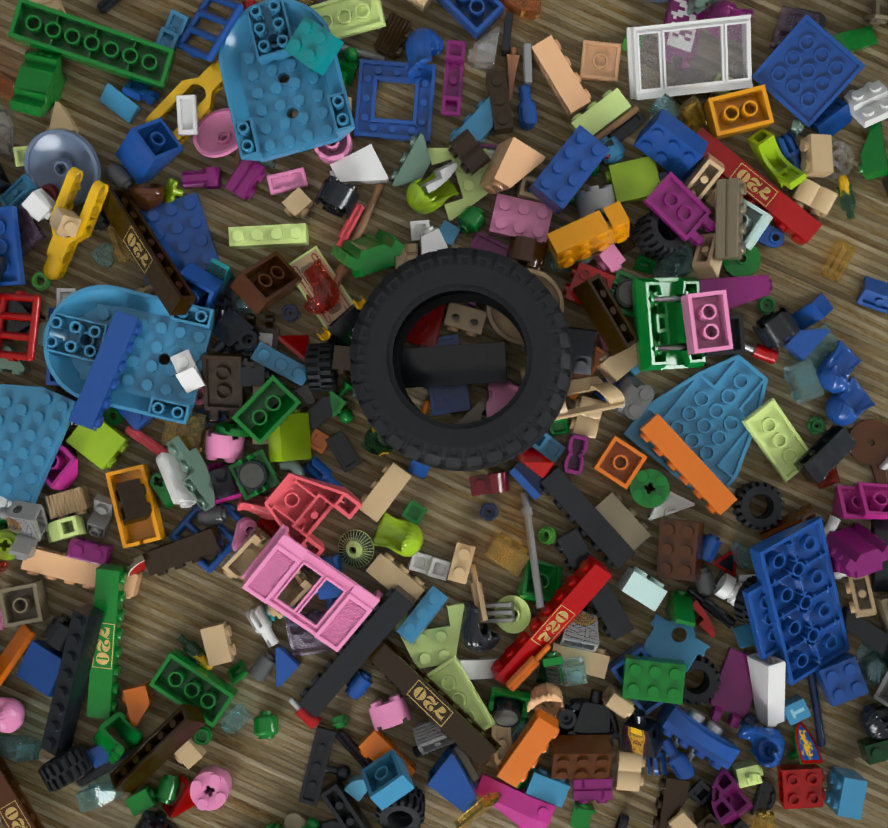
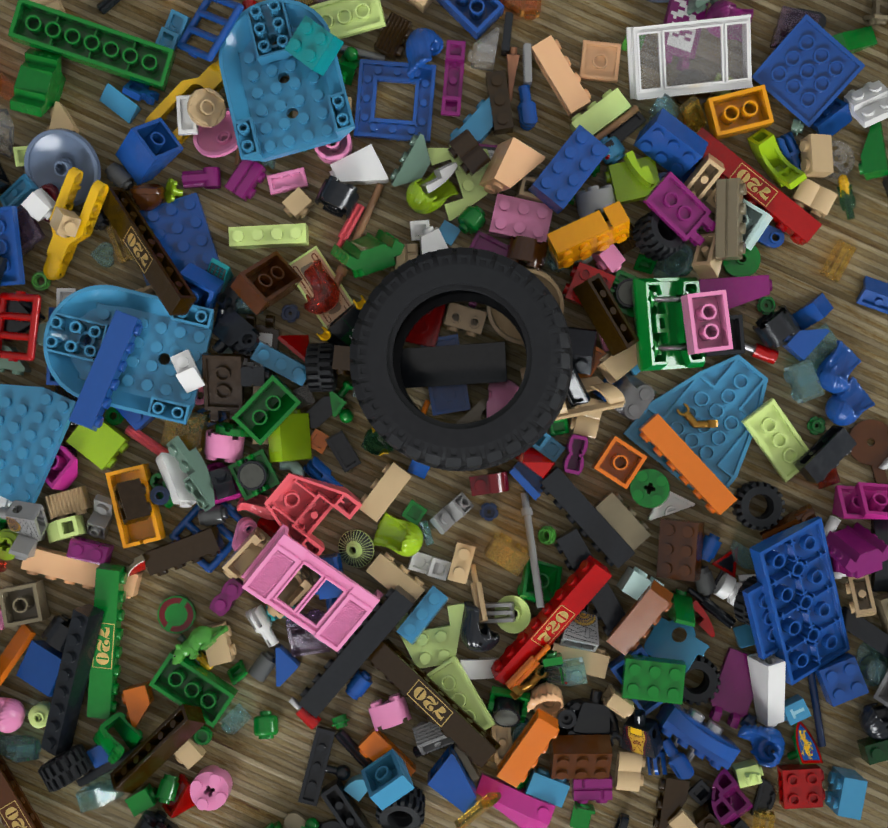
none -> yellowish green head [28,701,51,729]
none -> dark blue plate [150,486,170,505]
none -> green tile [157,595,196,634]
none -> bright green animal [172,625,229,665]
none -> tan tile [187,88,226,128]
none -> magenta brick [209,577,245,617]
none -> clear light blue tile [420,520,434,546]
none -> light grey slope [429,492,474,535]
none -> pearl gold arm [510,665,550,700]
none -> tile [567,367,590,407]
none -> brick [606,580,674,656]
none -> lime slope [623,150,655,188]
none -> pearl gold arm [676,403,718,428]

